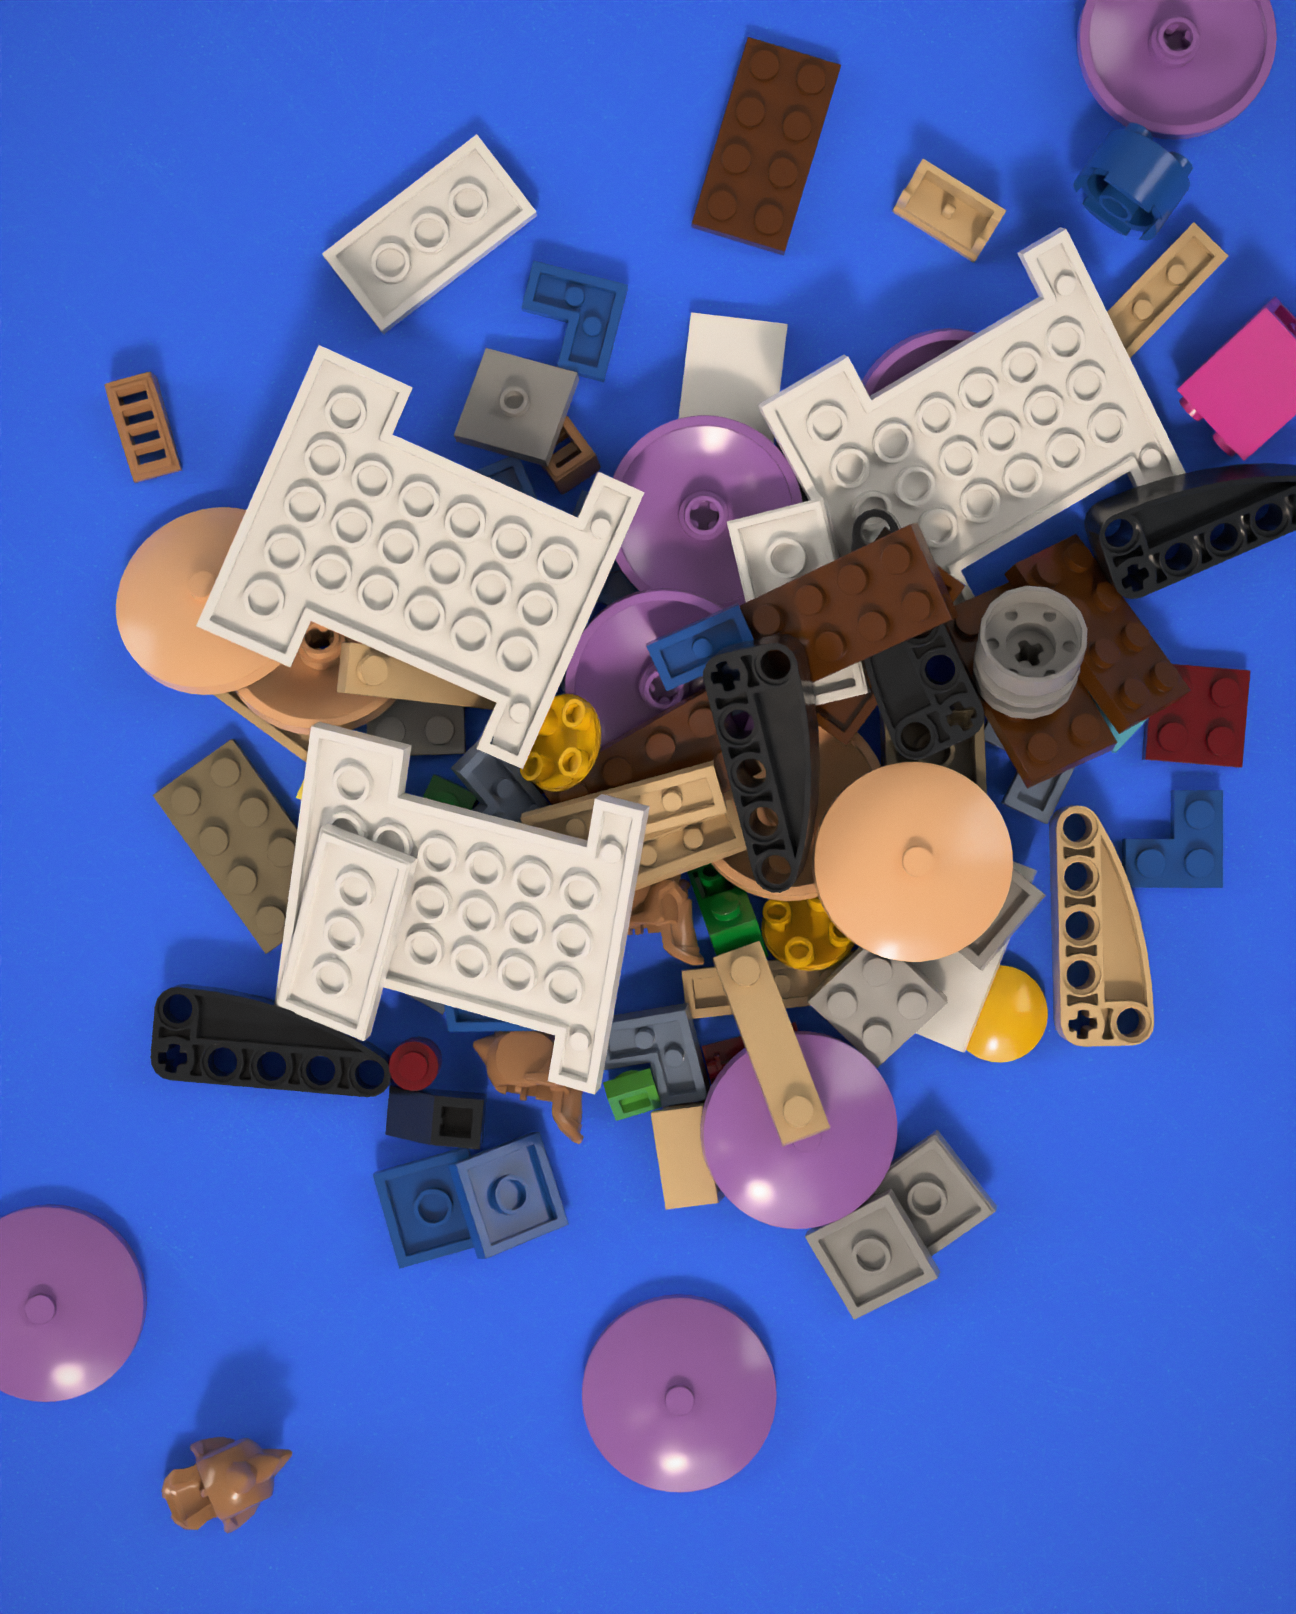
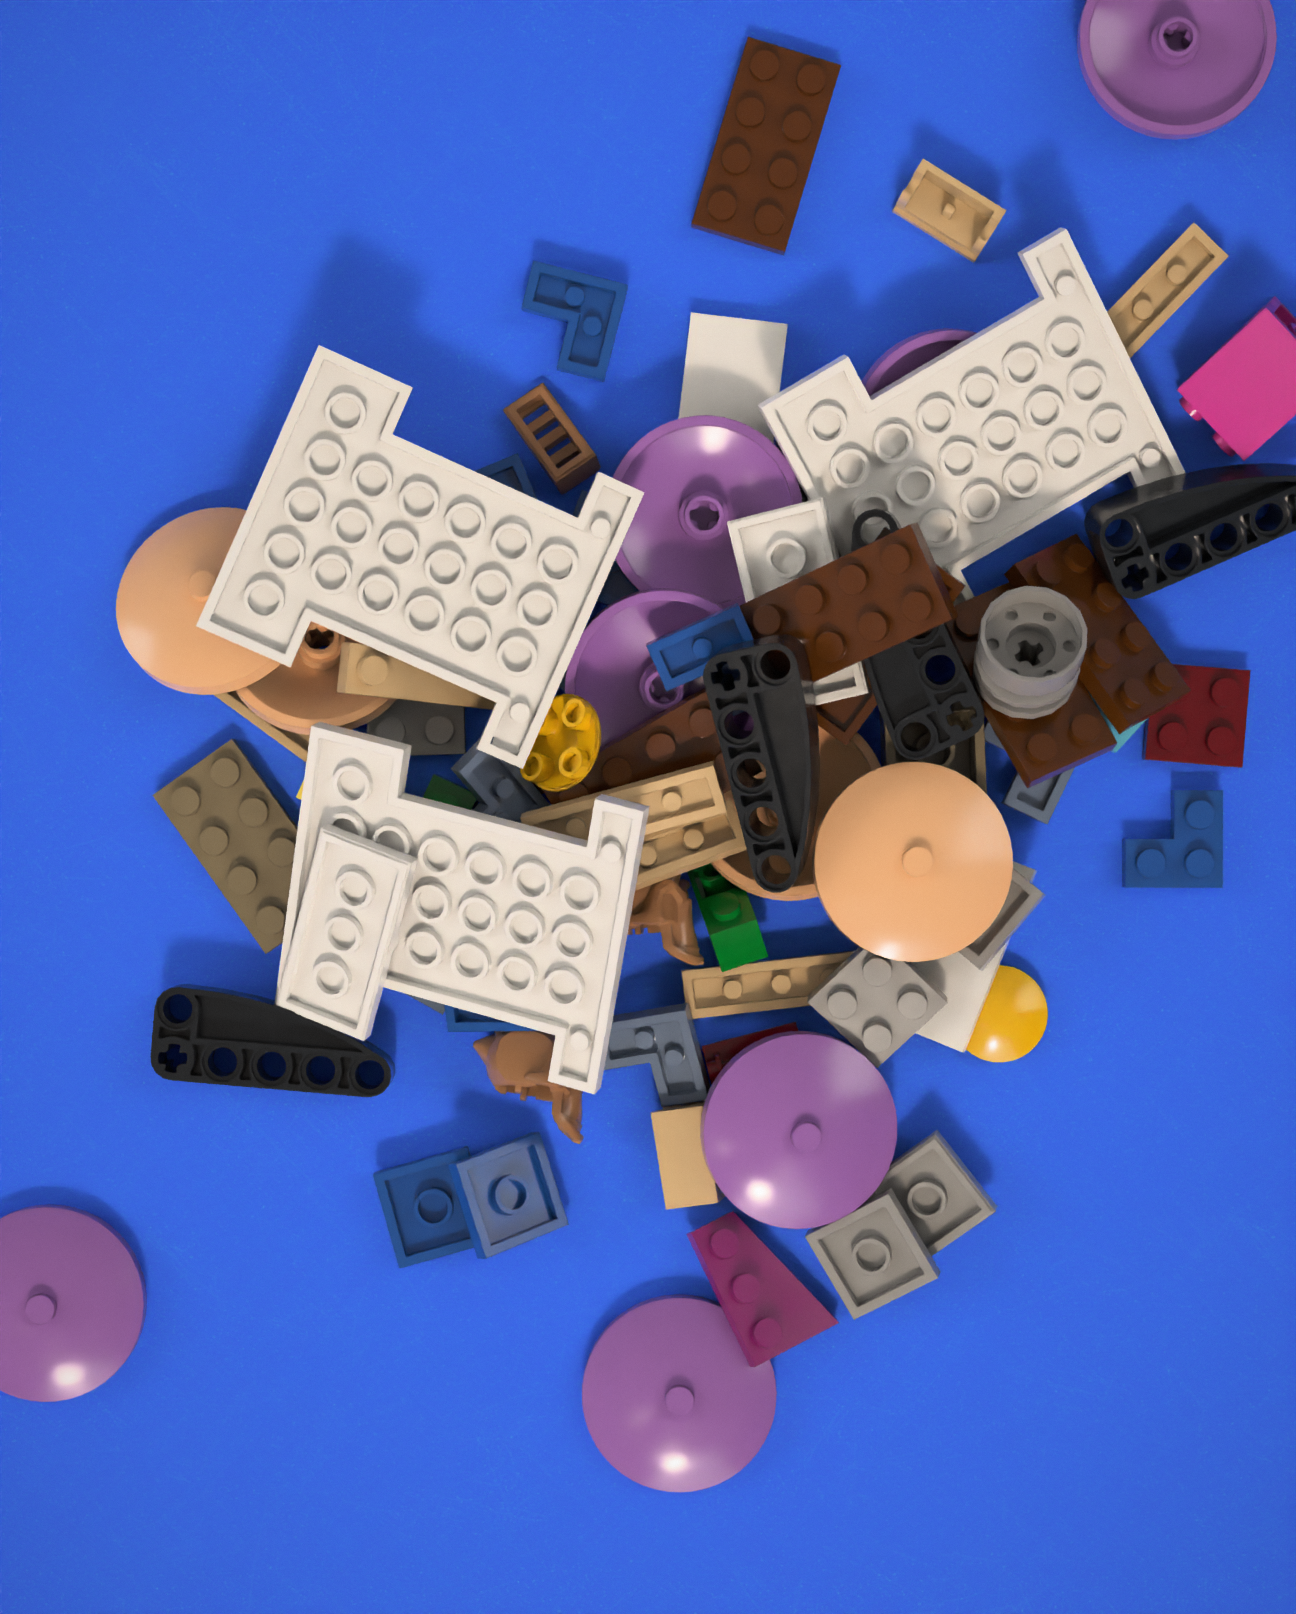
medium nougat slope [104,372,182,483] -> none
medium nougat head [161,1437,293,1533] -> none
white plate [322,134,537,334] -> none
black slope [385,1085,487,1149] -> none
dark red brick [389,1036,443,1091] -> none
light grey plate [454,348,580,467] -> none
bright green plate [603,1068,662,1121] -> none
tan plate [713,941,830,1147] -> none
yellow dish [761,897,855,971] -> none
tan beam [1049,805,1154,1047] -> none
blue brick [1073,122,1193,241] -> none
none -> magenta wing [686,1211,839,1367]

